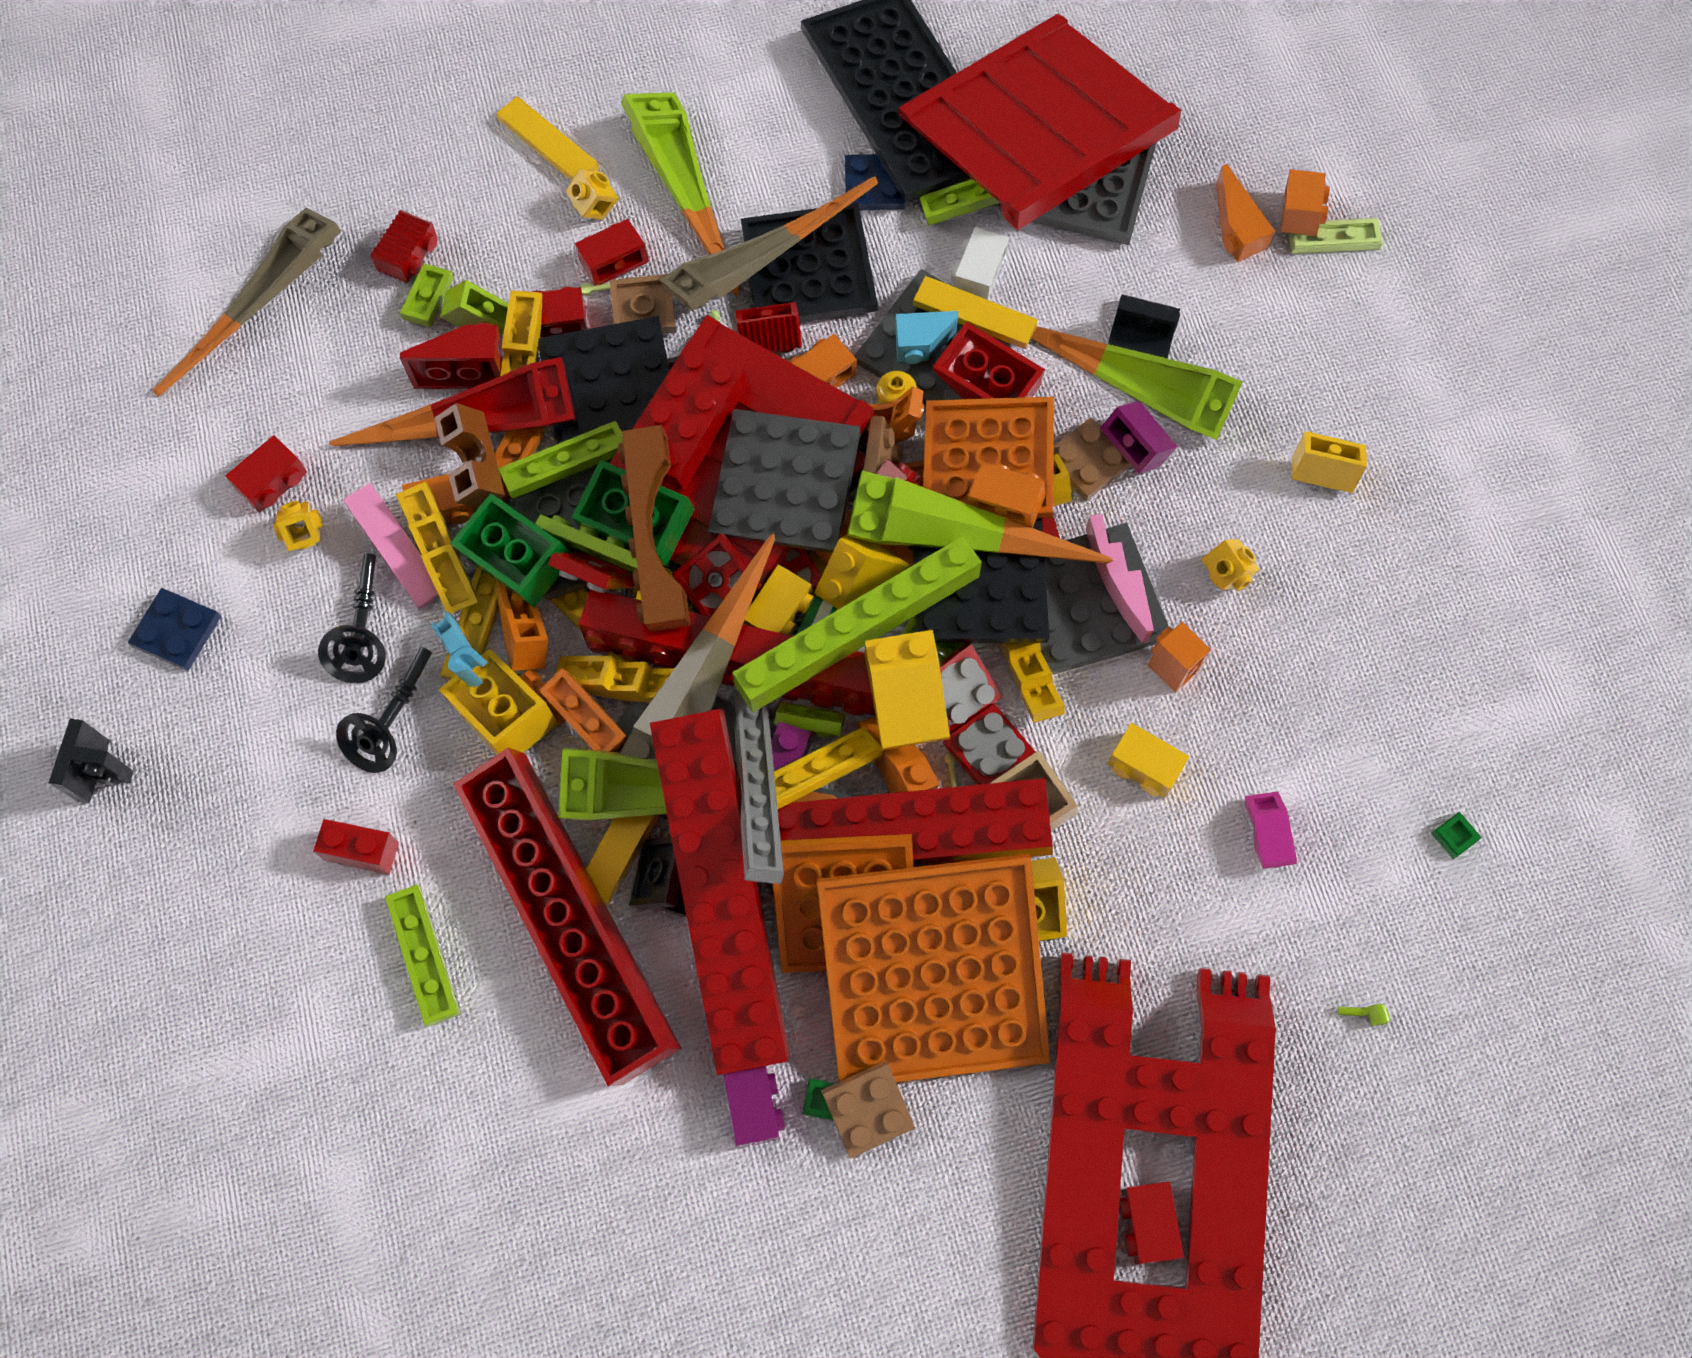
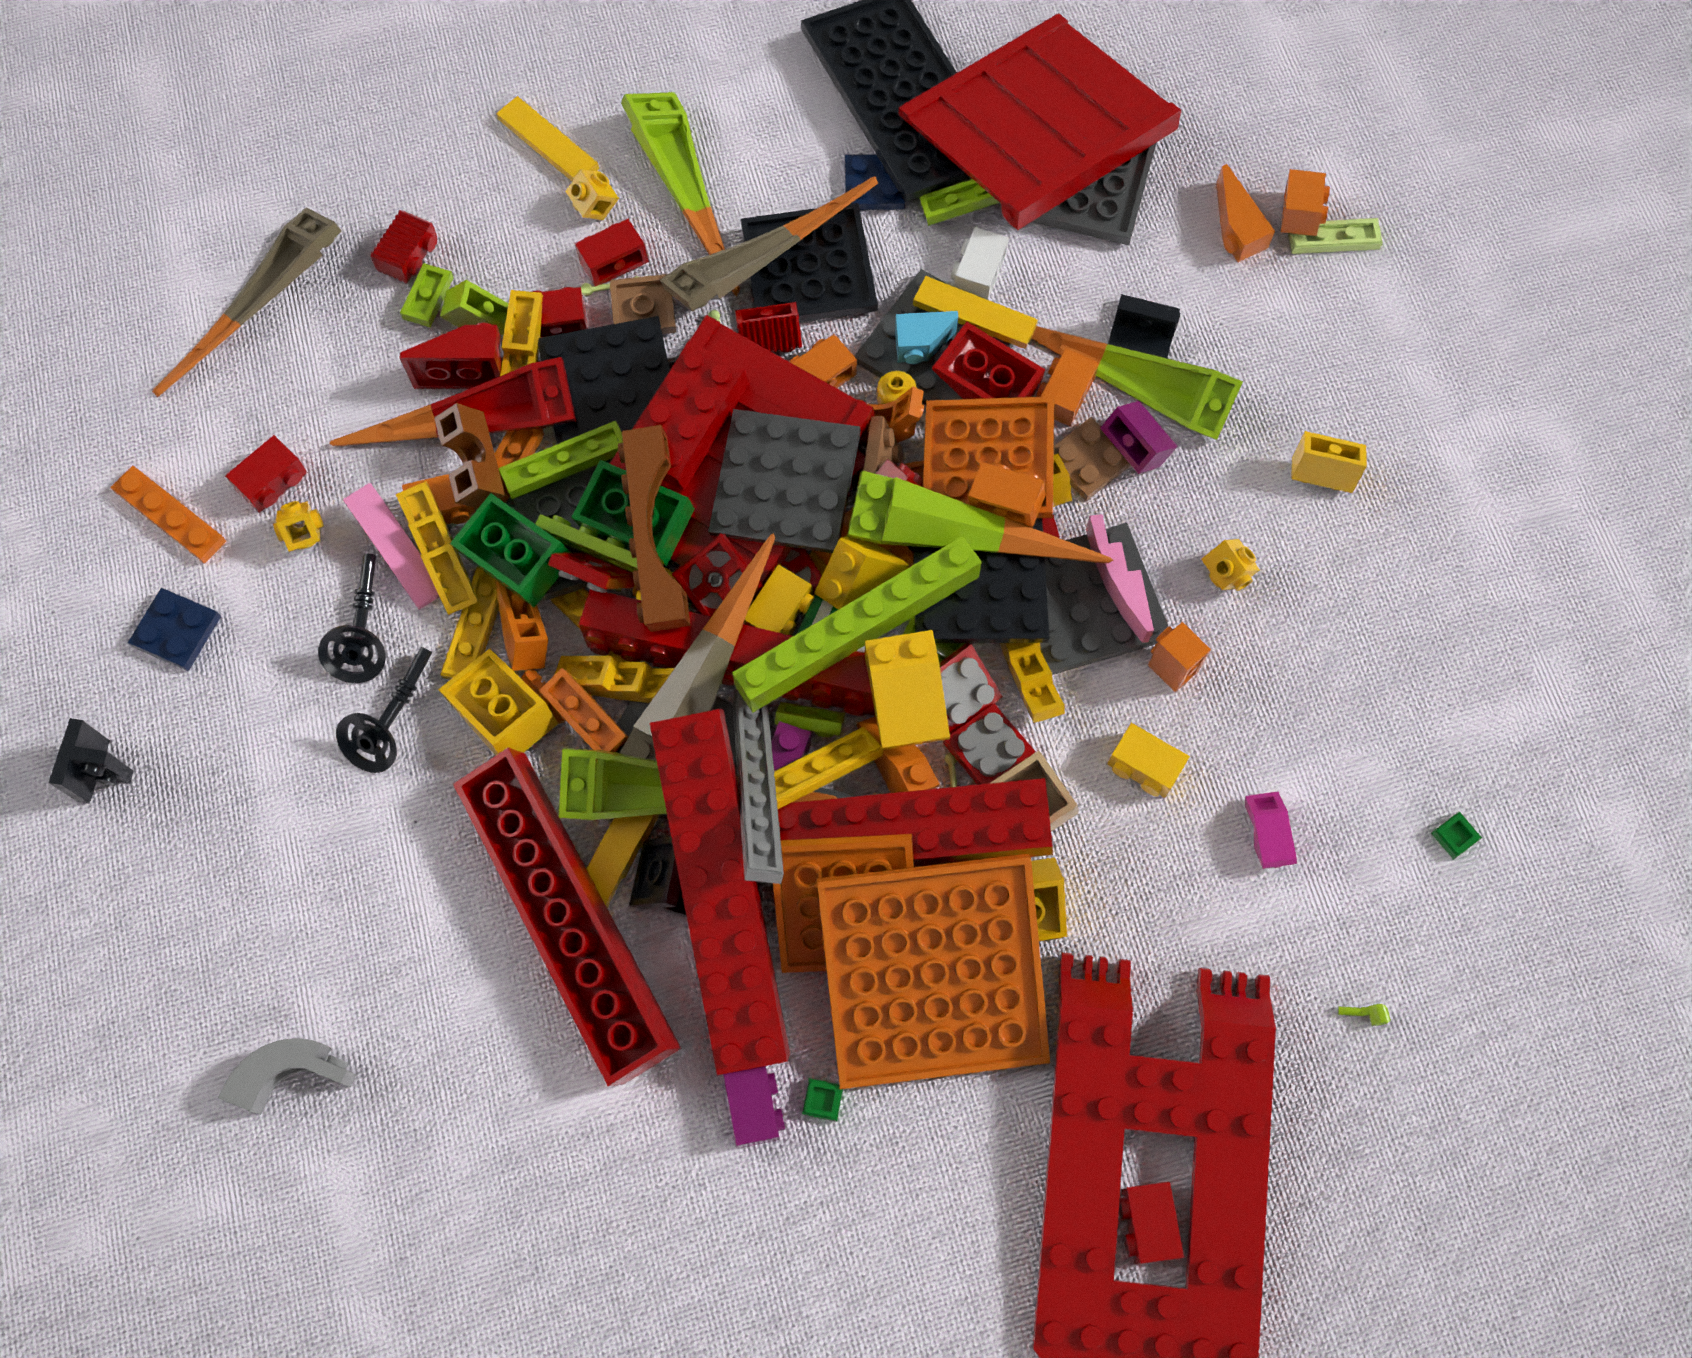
red brick [313,819,399,875] -> none
lime plate [385,884,461,1027] -> none
medium azure piece [431,611,488,687] -> none
medium nougat plate [821,1060,915,1159] -> none
none -> orange plate [110,466,227,564]
none -> light grey arch [218,1038,357,1115]
none -> orange brick [1036,348,1099,427]

